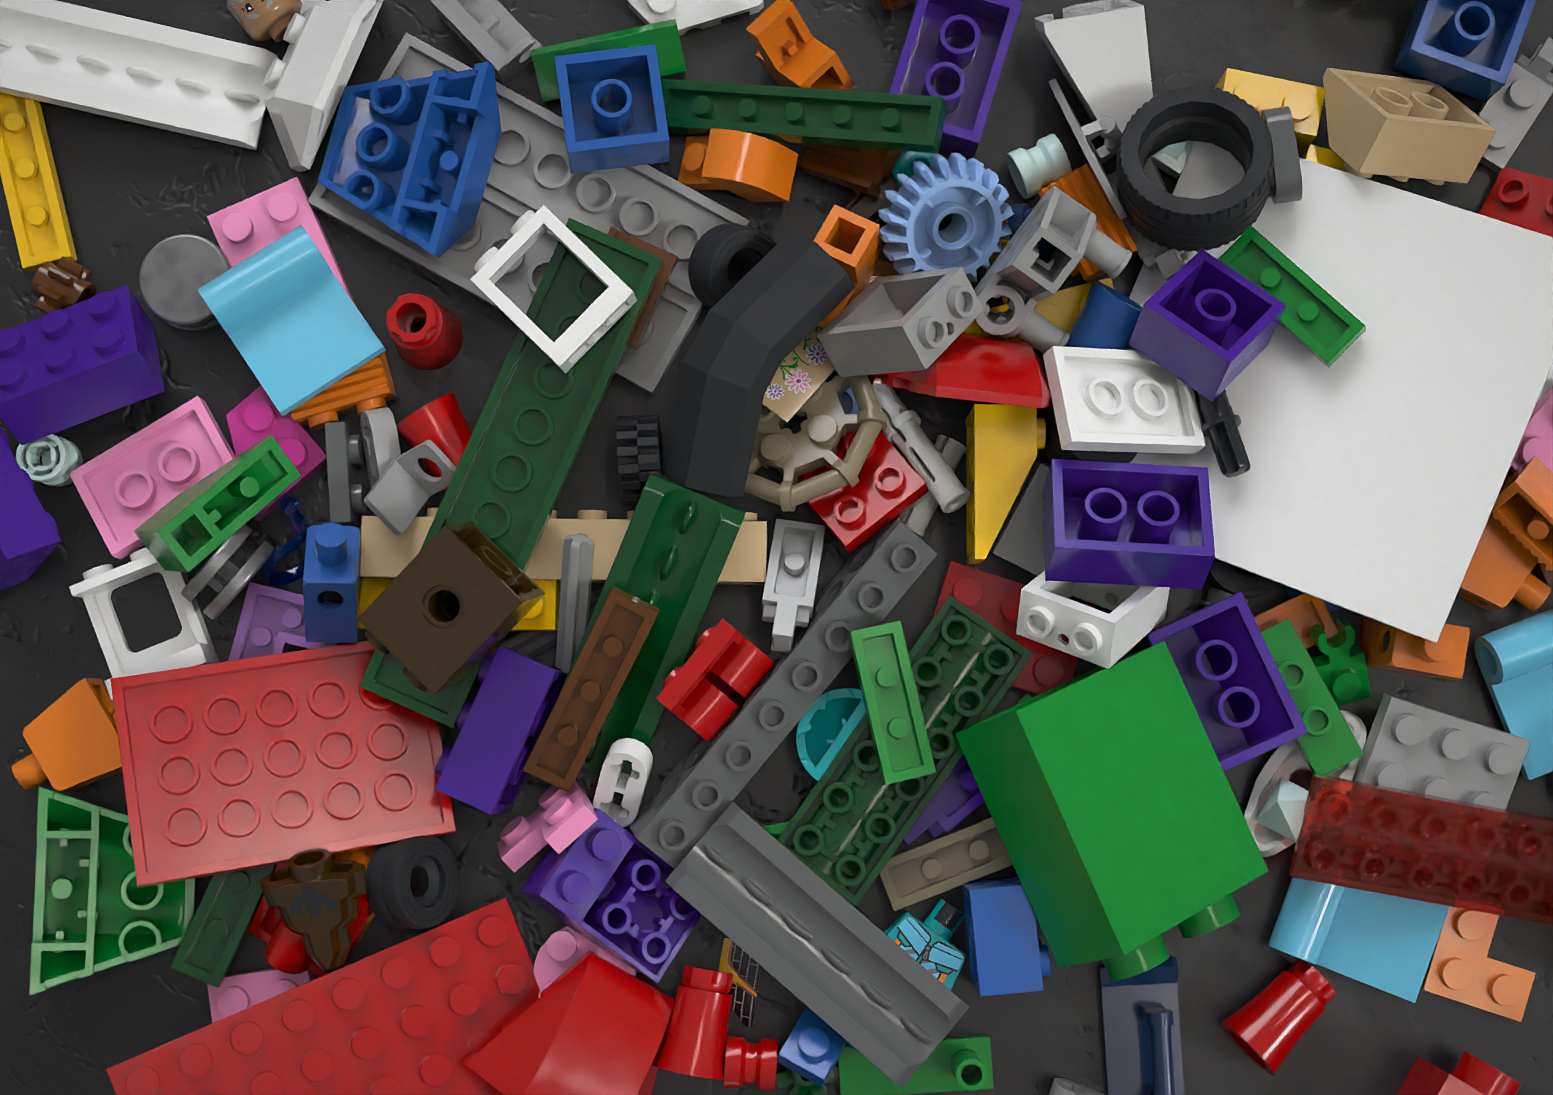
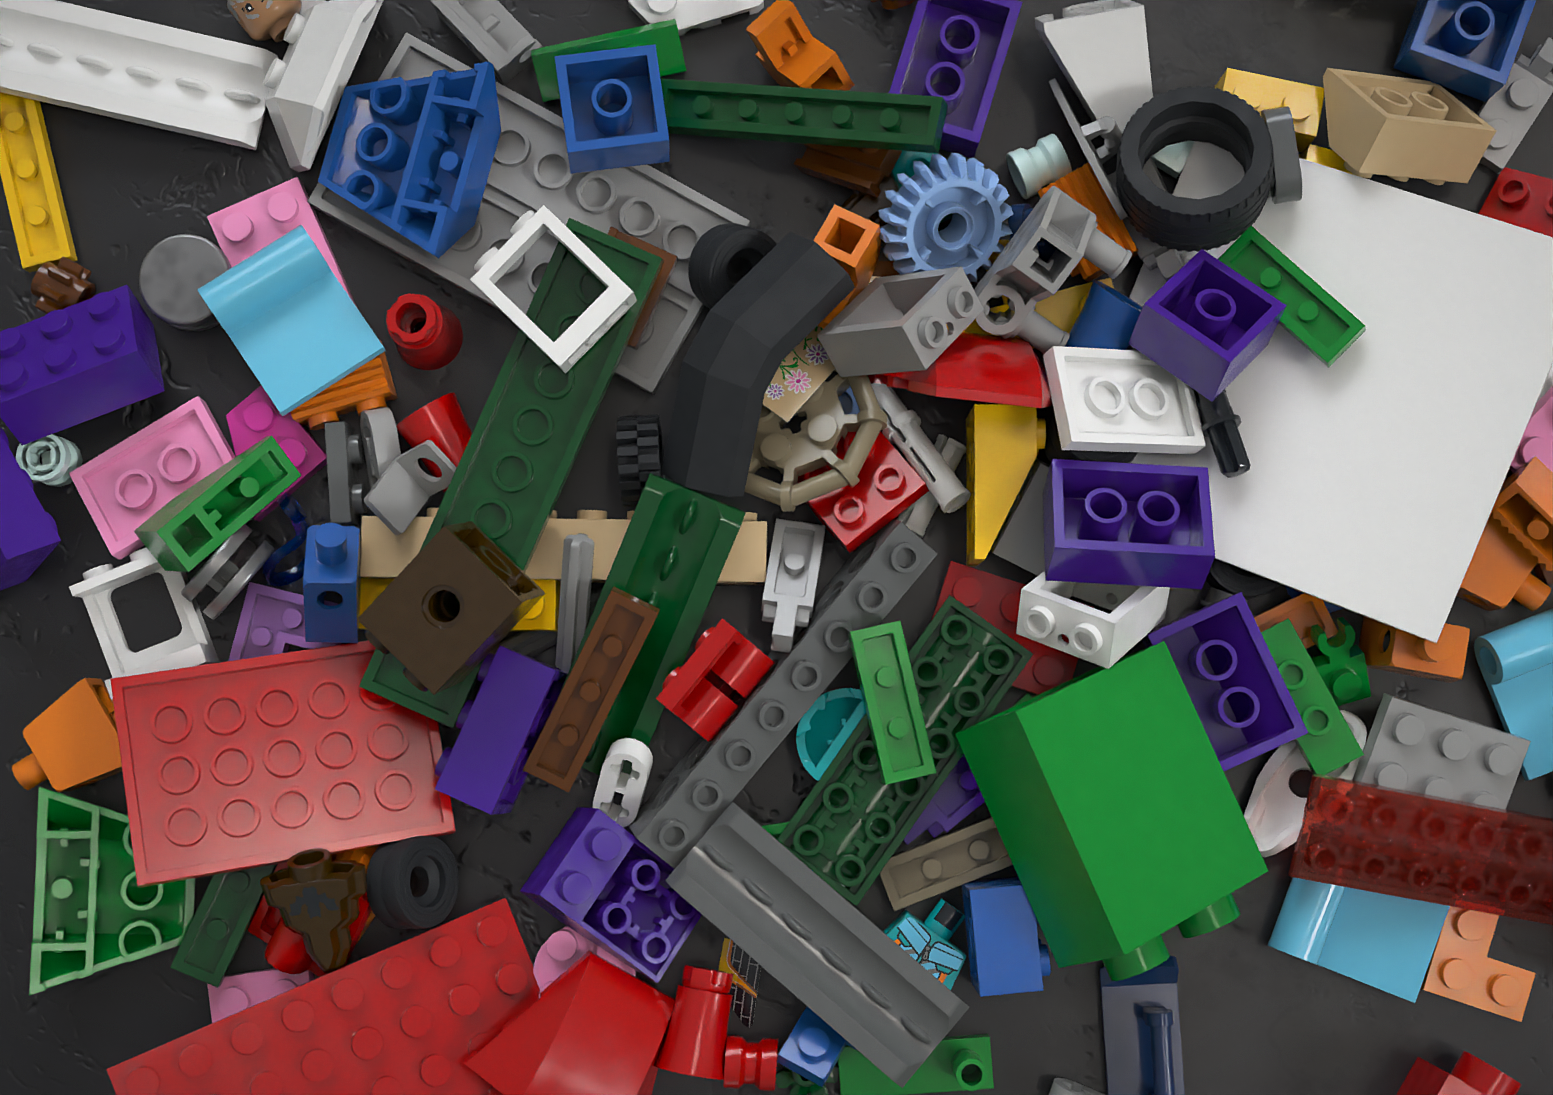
bright pink plate [497,779,598,873] -> none
orange brick [678,129,798,202] -> none
red plant [1220,959,1337,1076] -> none
light aqua slope [1256,777,1326,845] -> none

